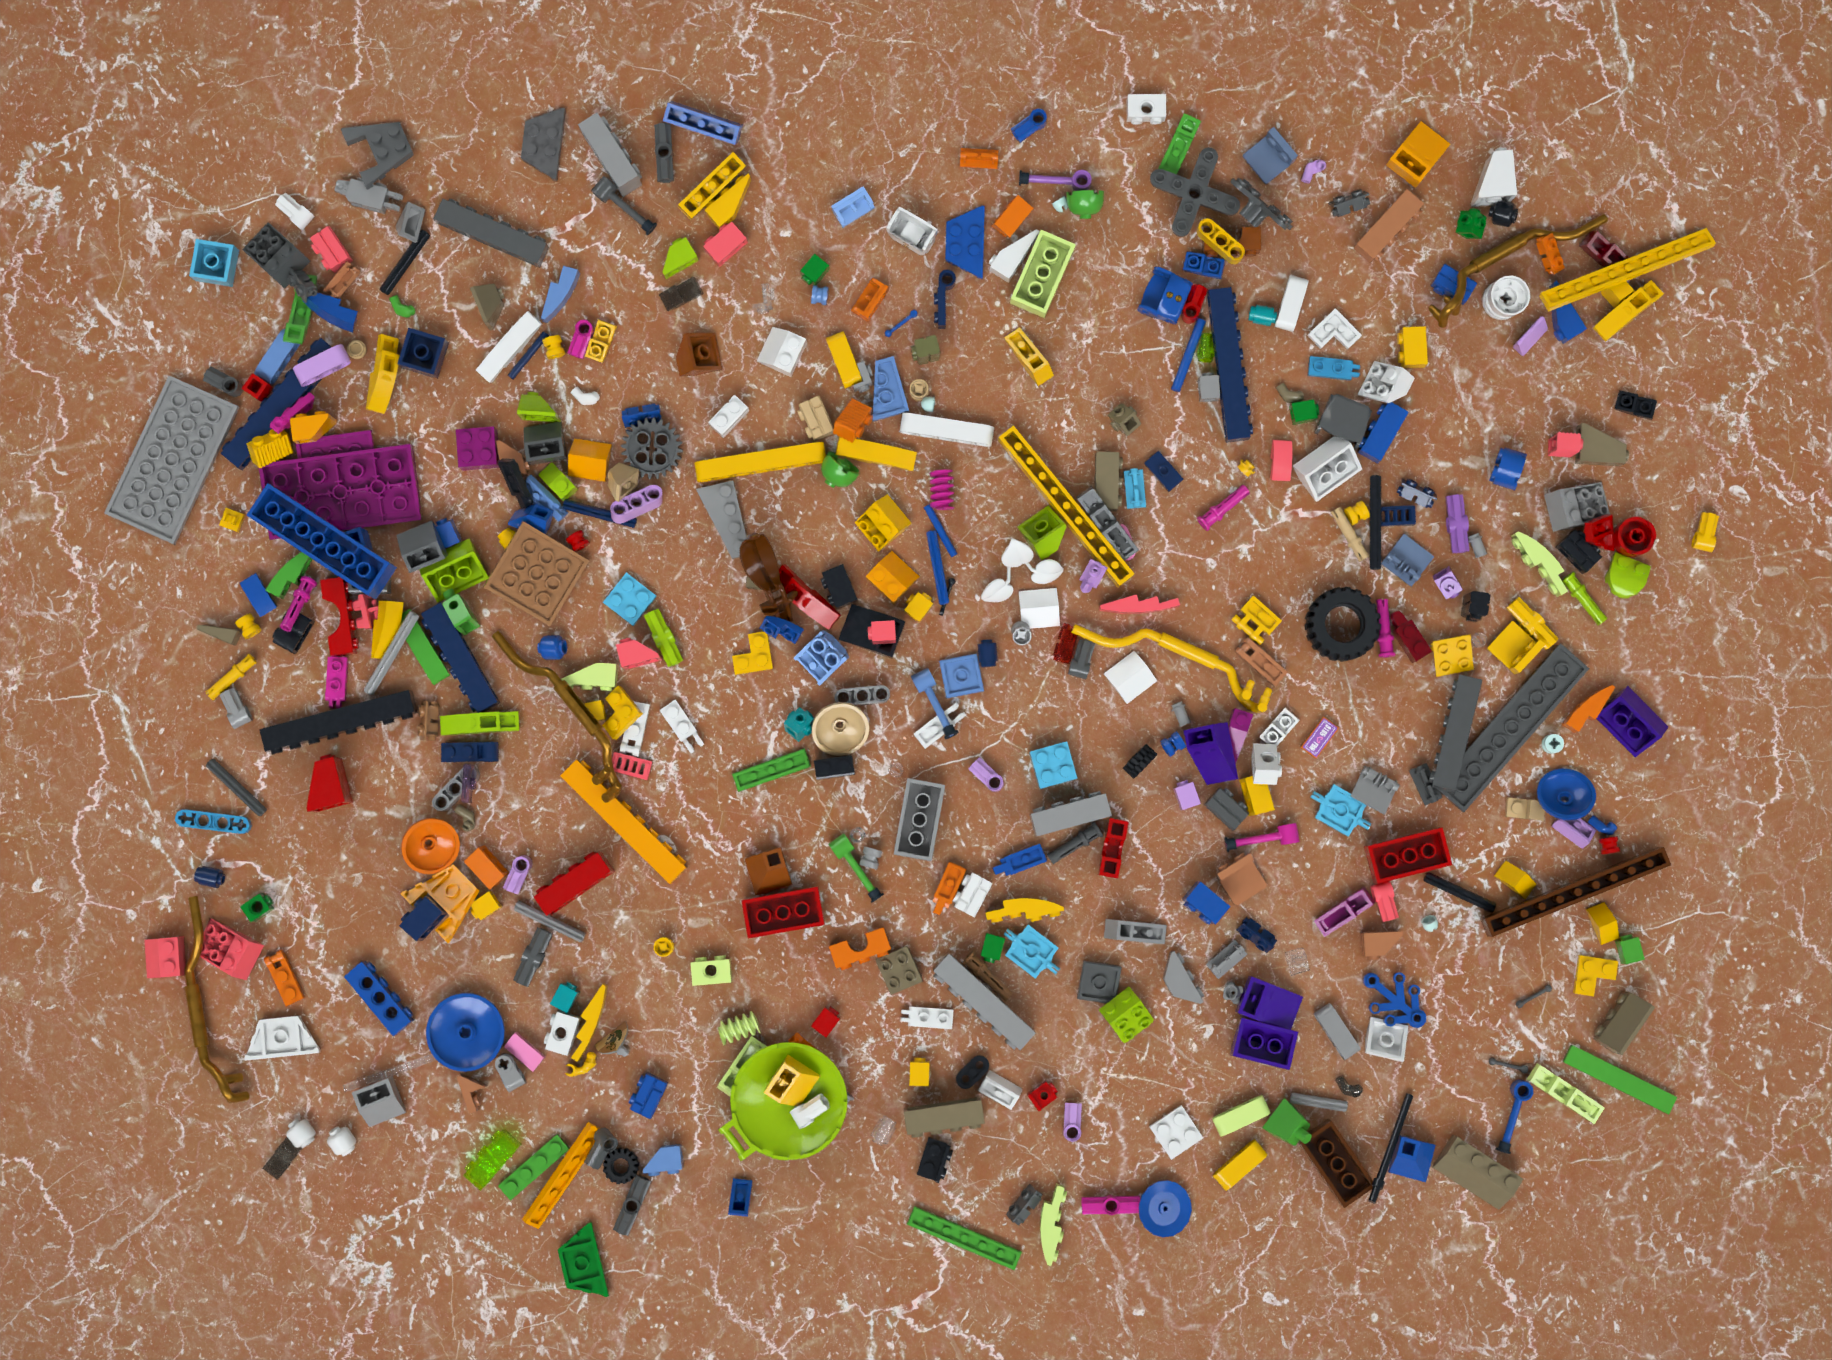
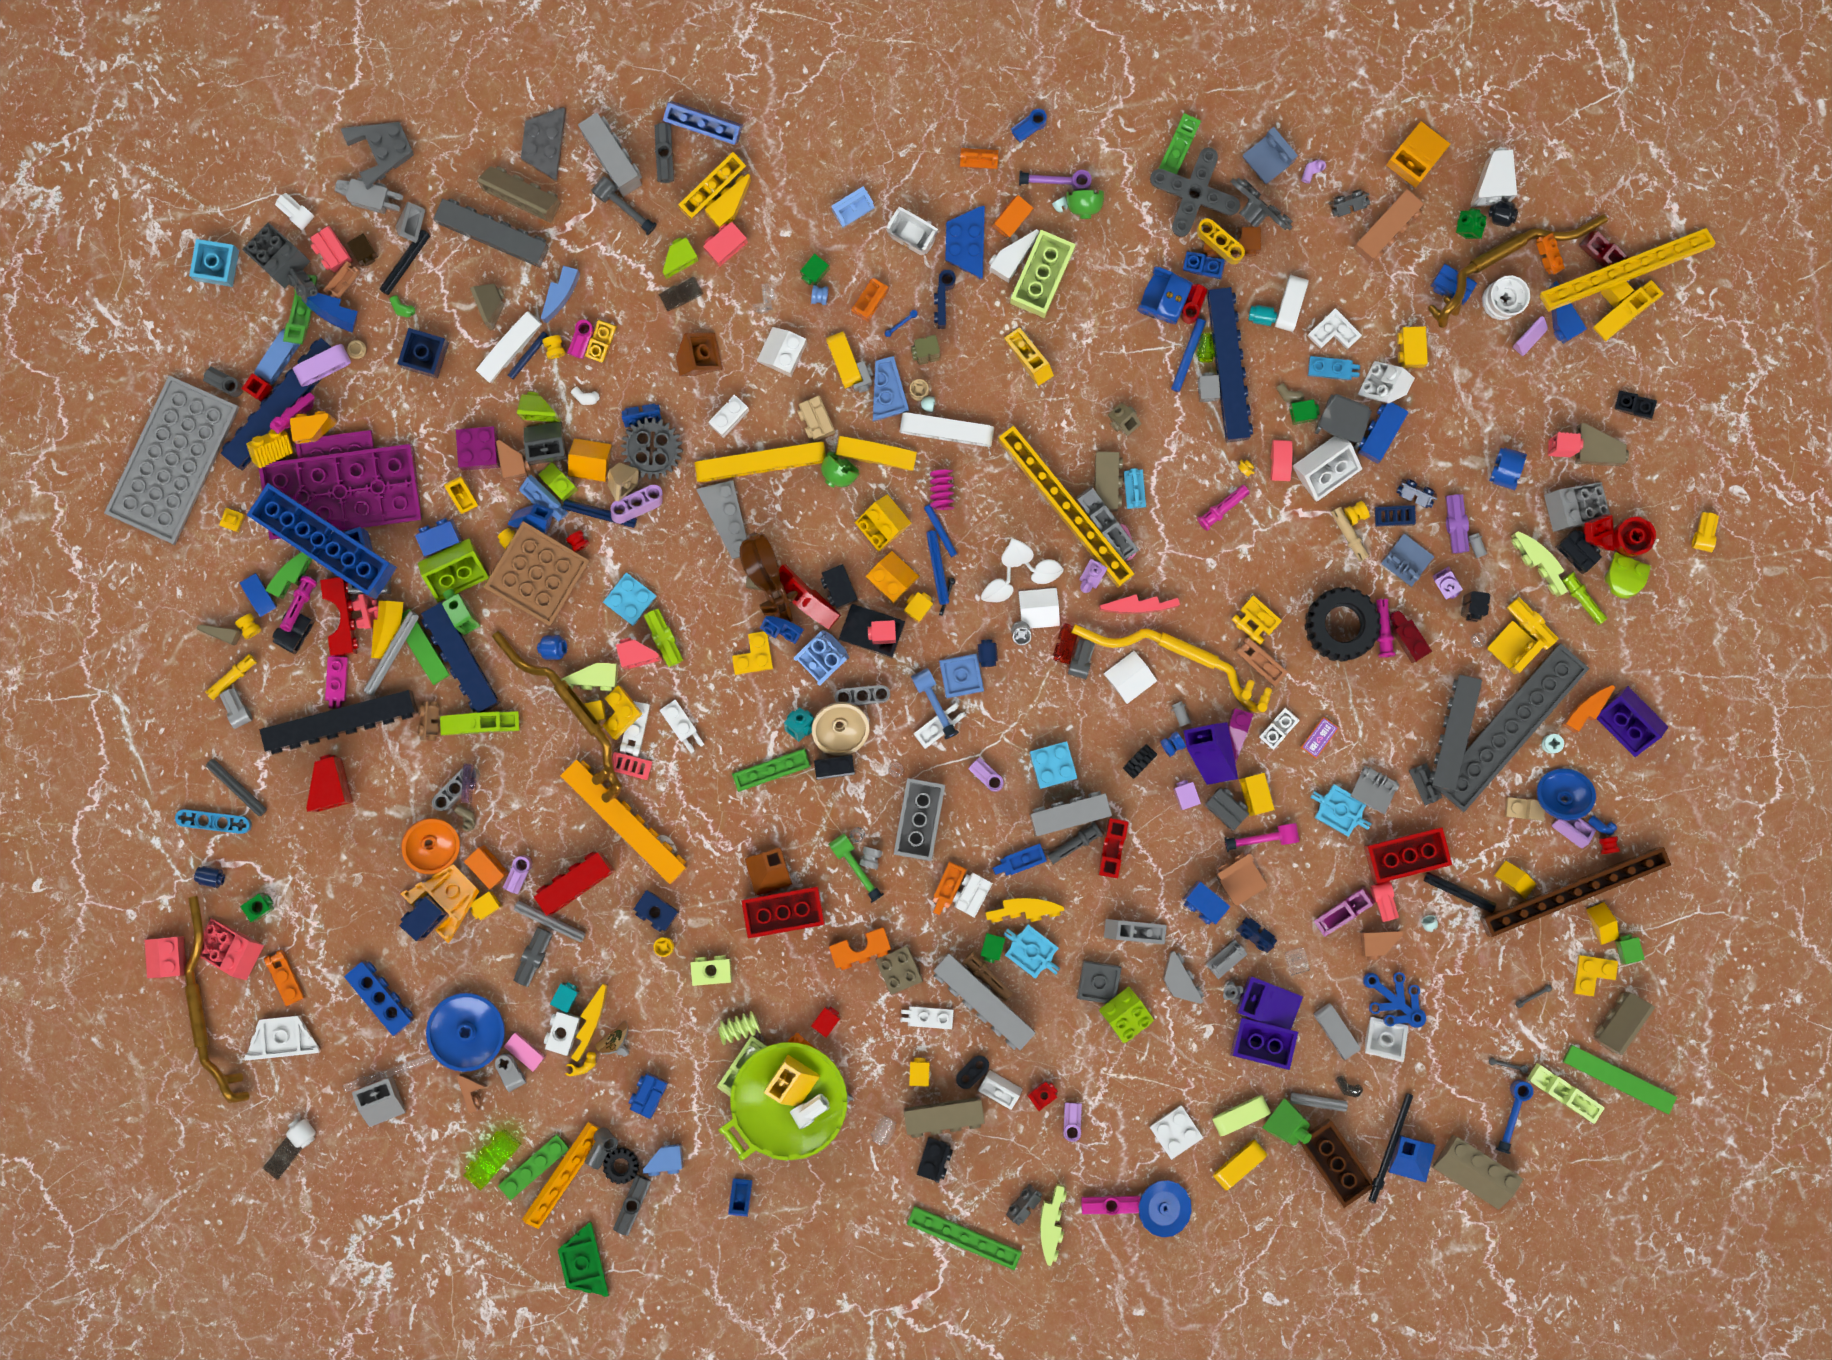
white head [327,1126,356,1156] -> none
yellow slope [366,334,400,414] -> none
dark grey slope [396,520,448,573] -> none
dark blue plate [441,742,499,763] -> none
black hinge [498,458,534,508] -> none
orange brick [833,398,873,443] -> none
lime slope [1017,505,1067,561] -> none
white brick [1126,94,1166,125] -> none
dark blue plate [1144,451,1183,492] -> none
white brick [1251,743,1282,785] -> none
black axle [1370,475,1381,570] -> none
yellow hinge [1430,634,1474,677] -> none
none -> dark brown brick [347,234,378,266]
none -> yellow slope [444,476,478,514]
none -> dark tan slope [477,166,561,223]
none -> dark blue brick [633,890,679,932]

